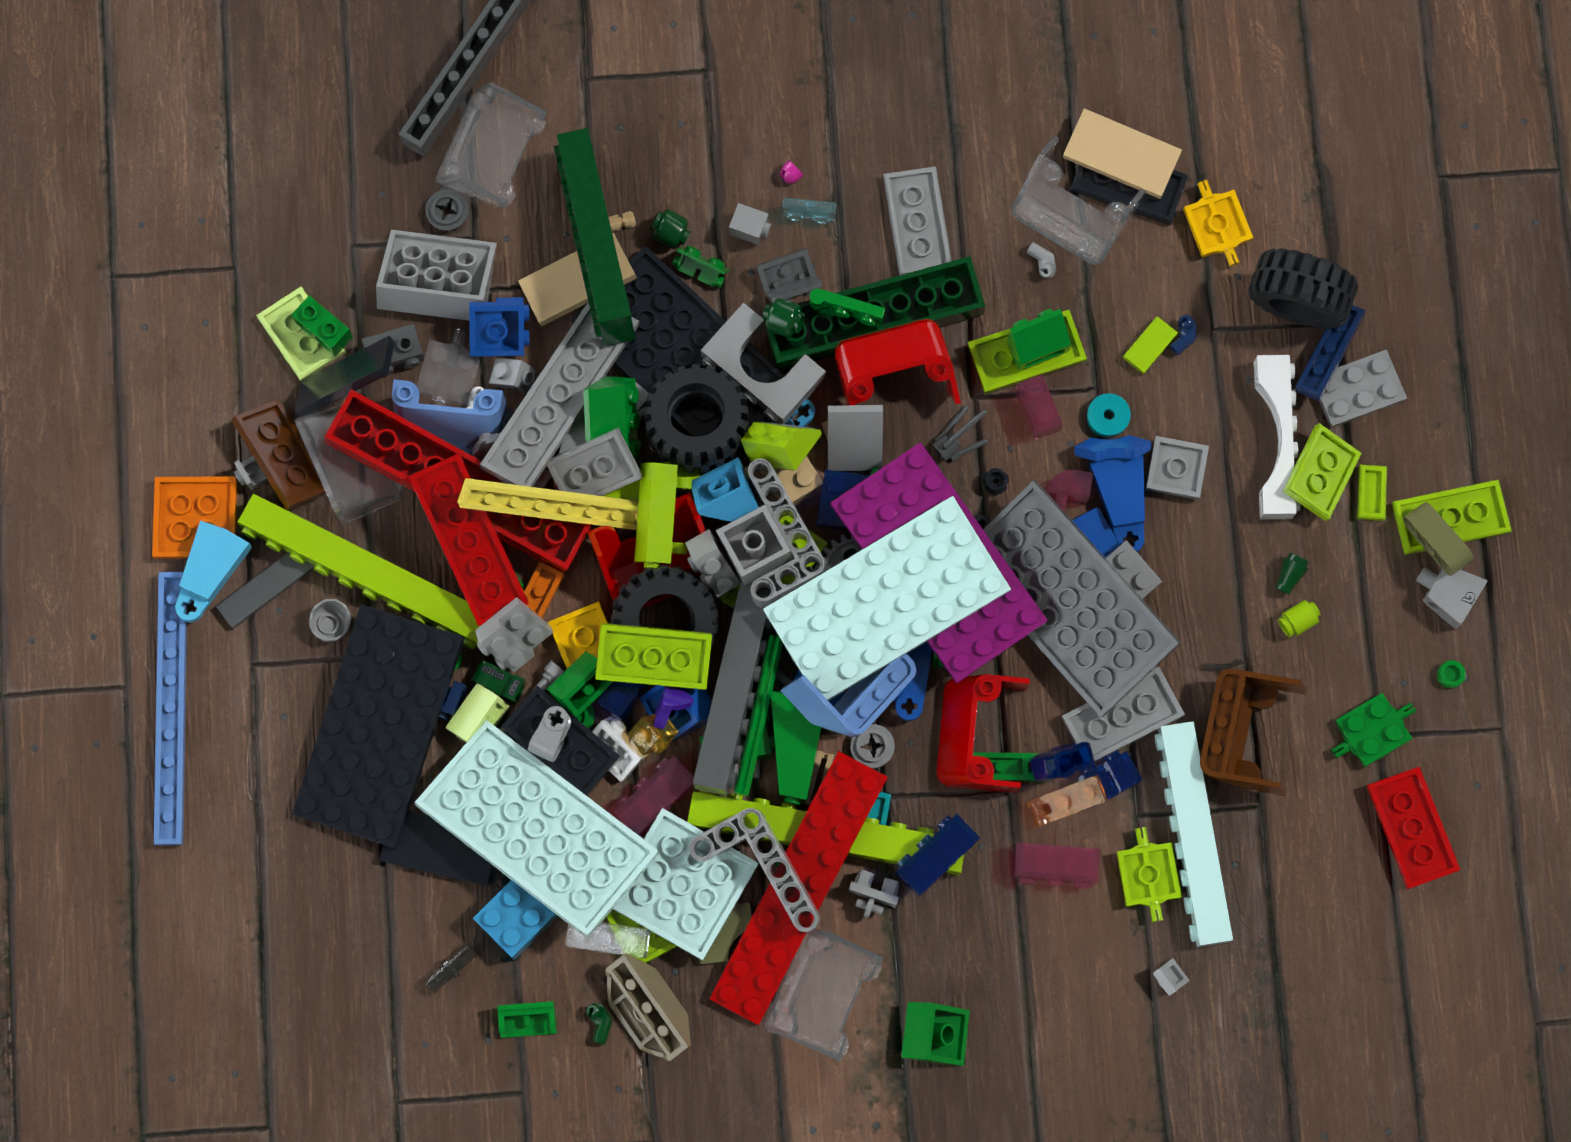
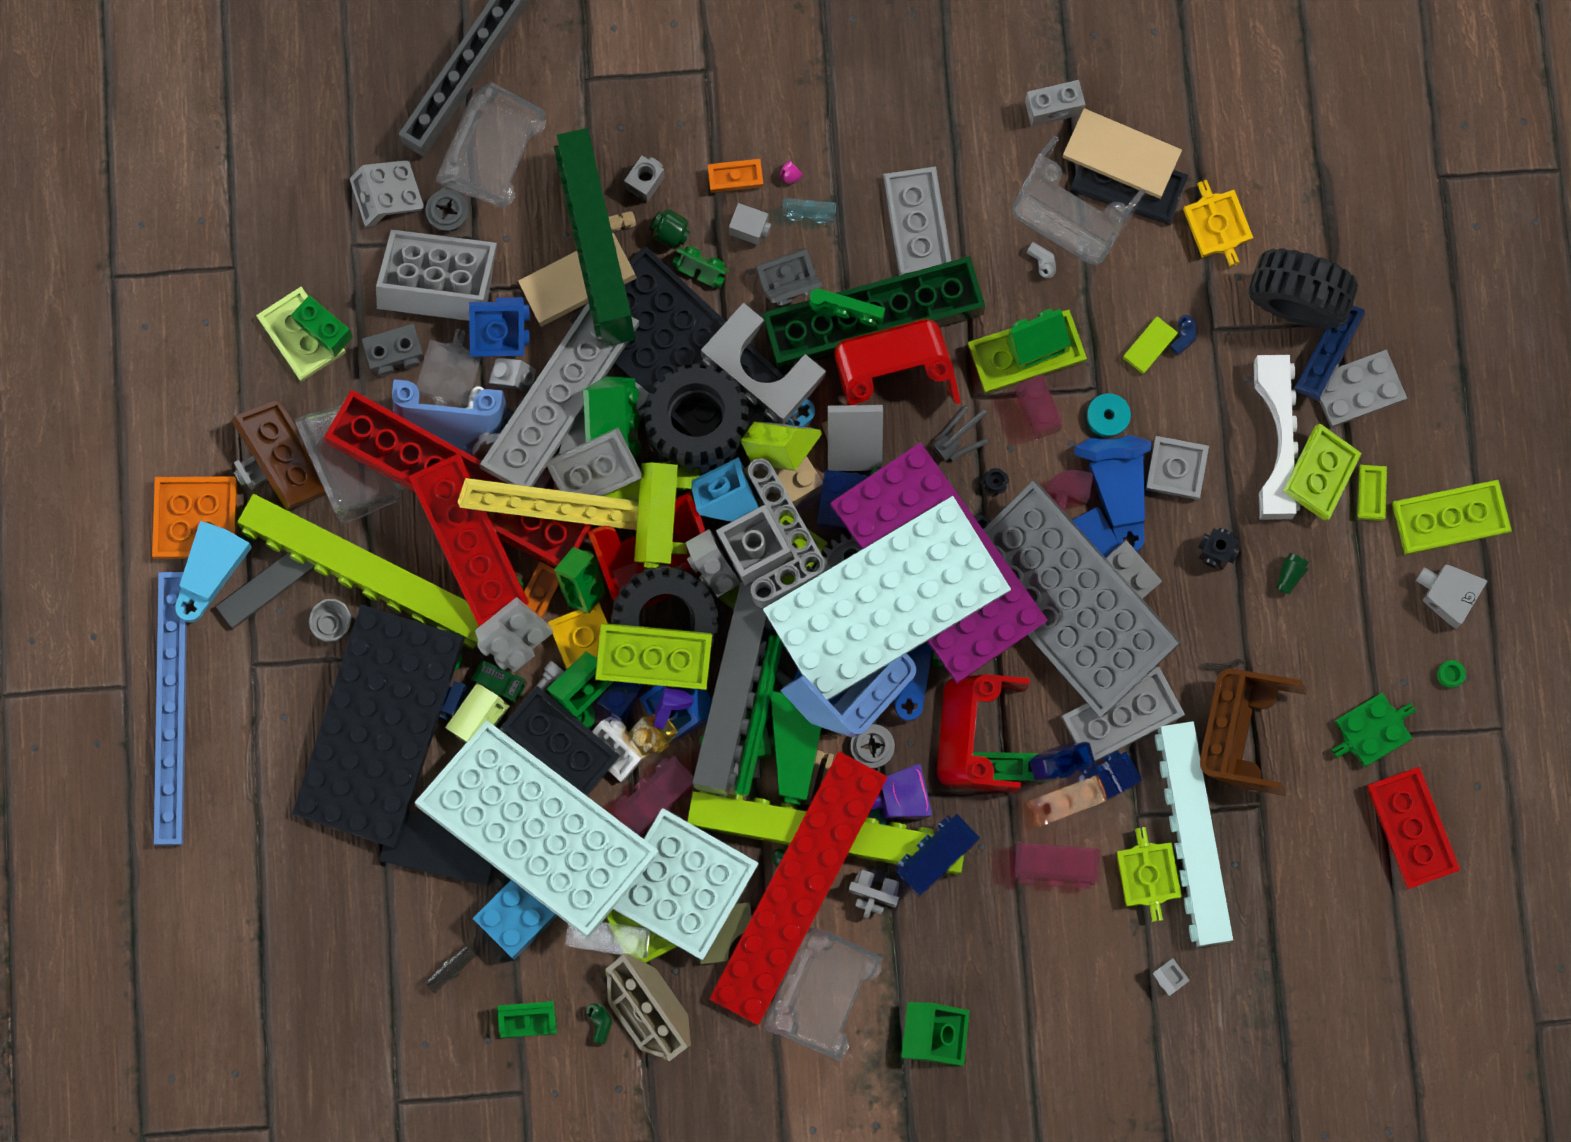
black tile [294,335,395,418] -> none
light grey piece [528,706,571,762] -> none
light grey beam [689,808,820,932] -> none
dark green head [762,298,805,338] -> none
lime brick [1278,600,1321,638] -> none
olive beam [1403,502,1474,576] -> none
none -> light grey bracket [350,160,424,227]
none -> green brick [554,547,608,614]
none -> light grey brick [624,155,665,203]
none -> orange plate [707,159,763,193]
none -> dark purple torso [871,764,932,821]
none -> light grey brick [1025,80,1086,127]
none -> black brick [1198,528,1240,570]

